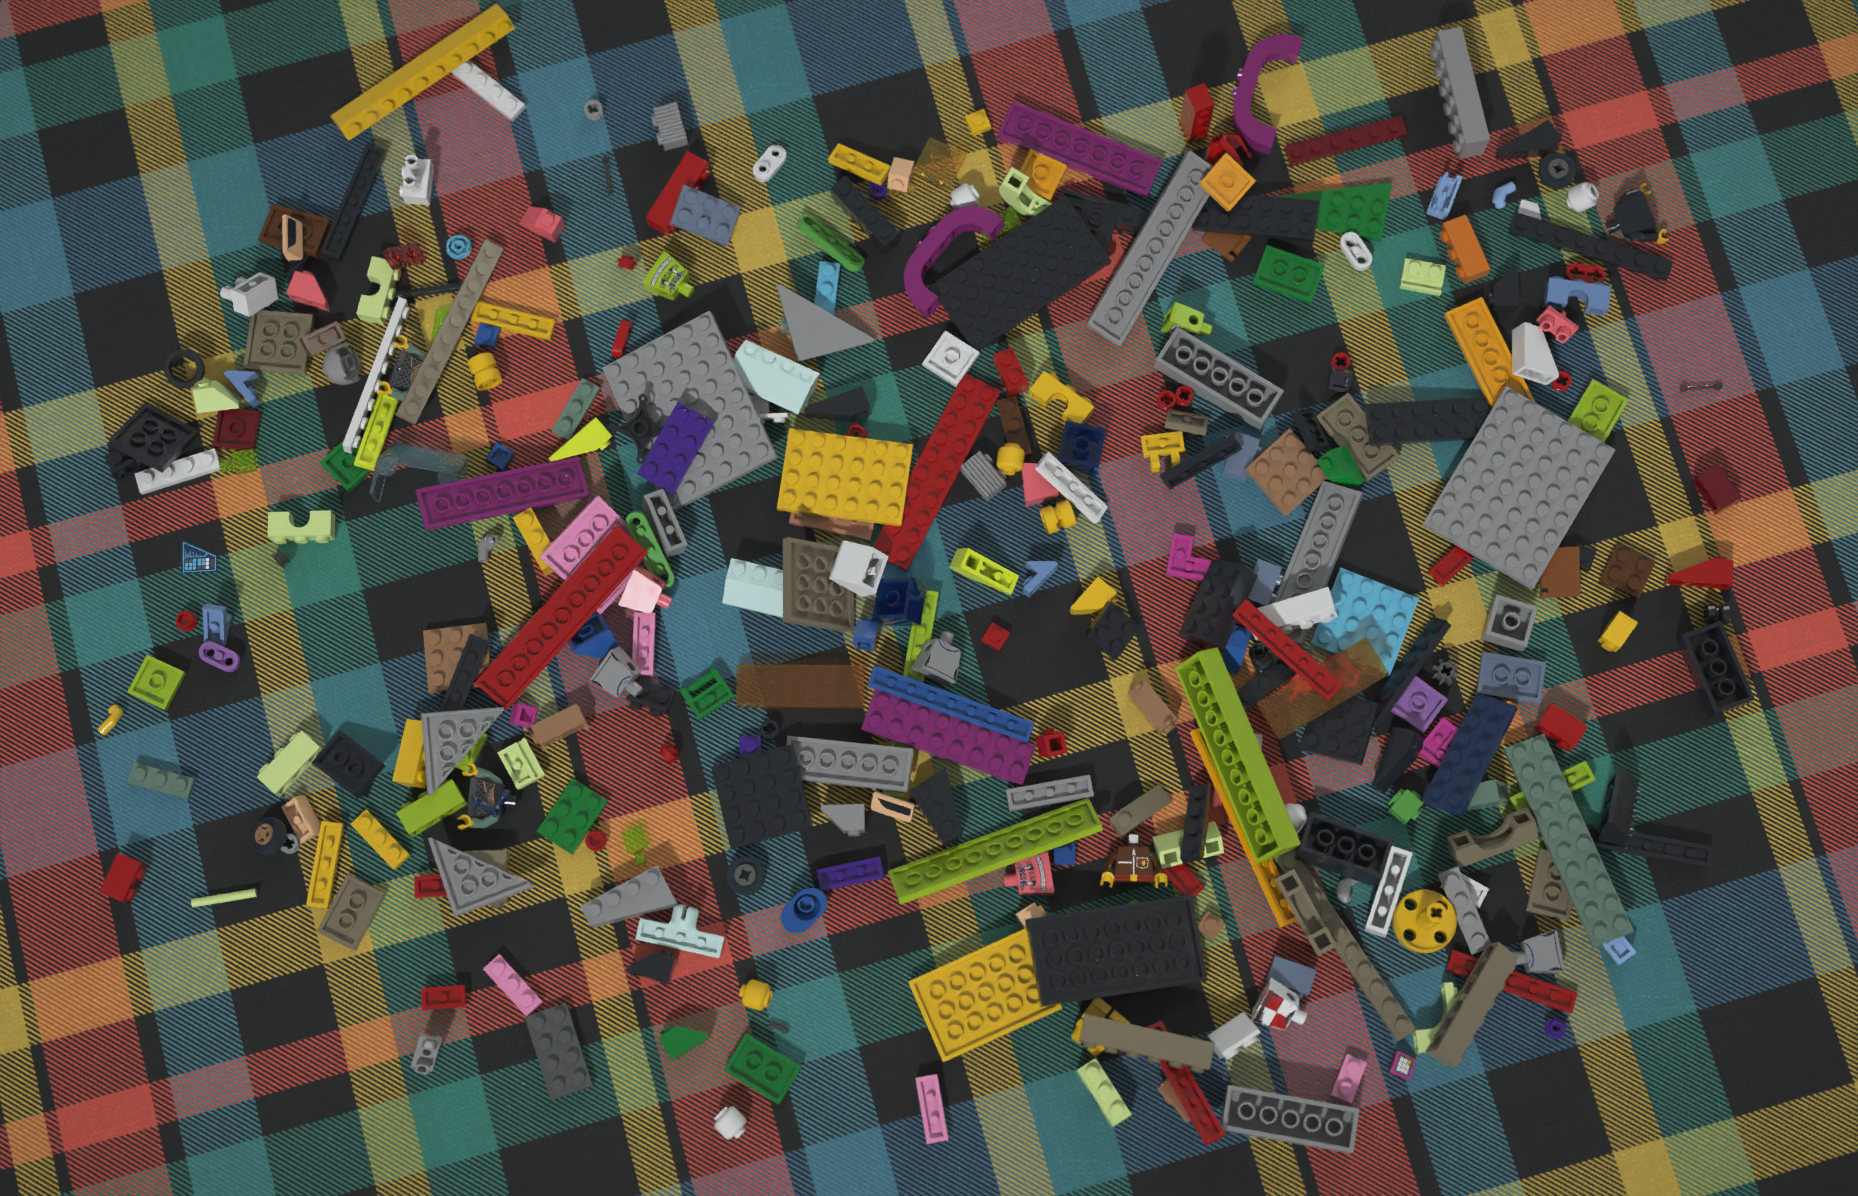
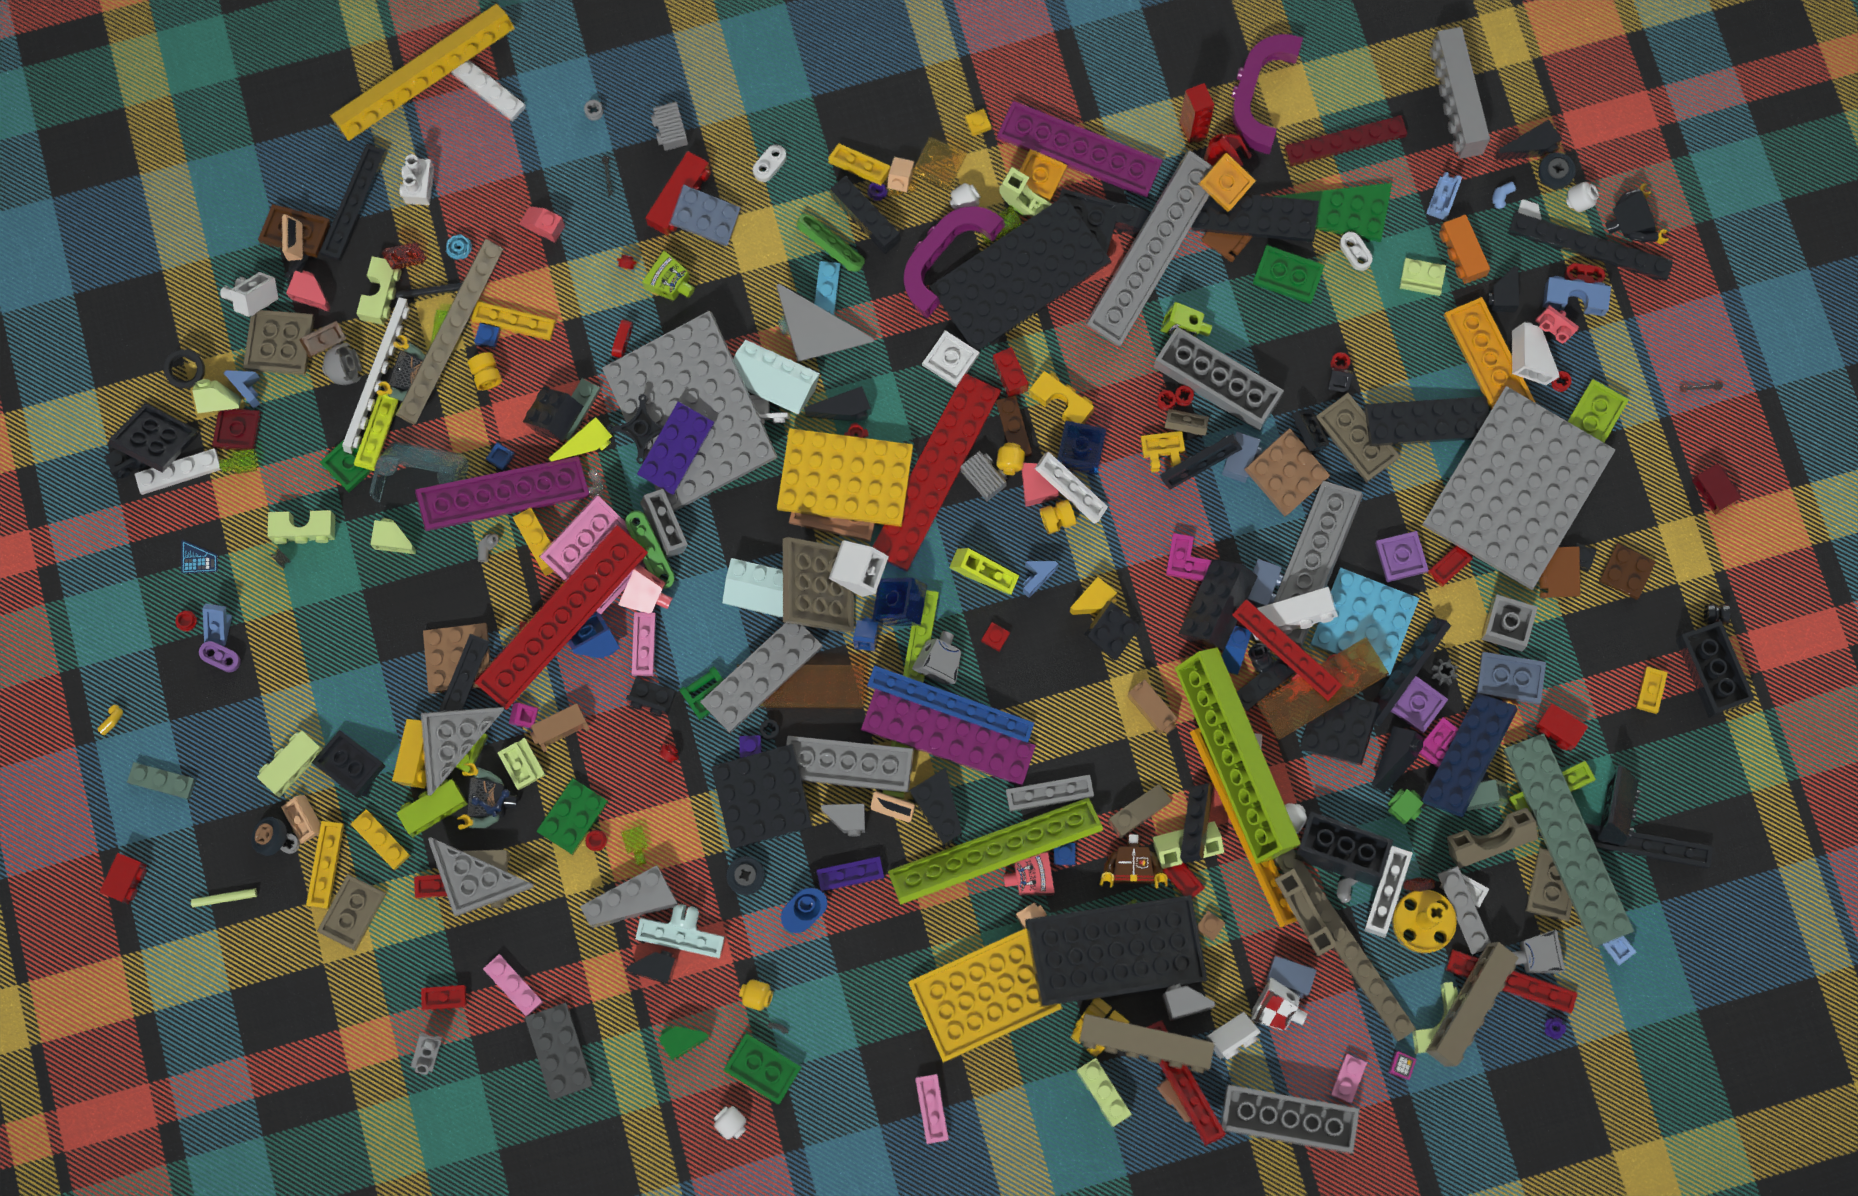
lime plate [127,655,186,711] -> none
light grey torso [589,646,643,697] -> none
red brick [1035,728,1068,757] -> none
green slope [1317,446,1365,490] -> none
yellow slope [1598,611,1638,652] -> none
red slope [1664,556,1734,590] -> none
none -> yellowish green slope [370,518,416,554]
none -> black brick [523,387,584,441]
none -> clear arm [588,469,604,498]
none -> light grey plate [701,623,823,733]
none -> light grey slope [1163,984,1215,1021]
none -> medium lavender plate [1375,531,1429,582]
none -> clear red tile [1404,877,1435,892]
none -> yellow plate [1636,667,1668,714]

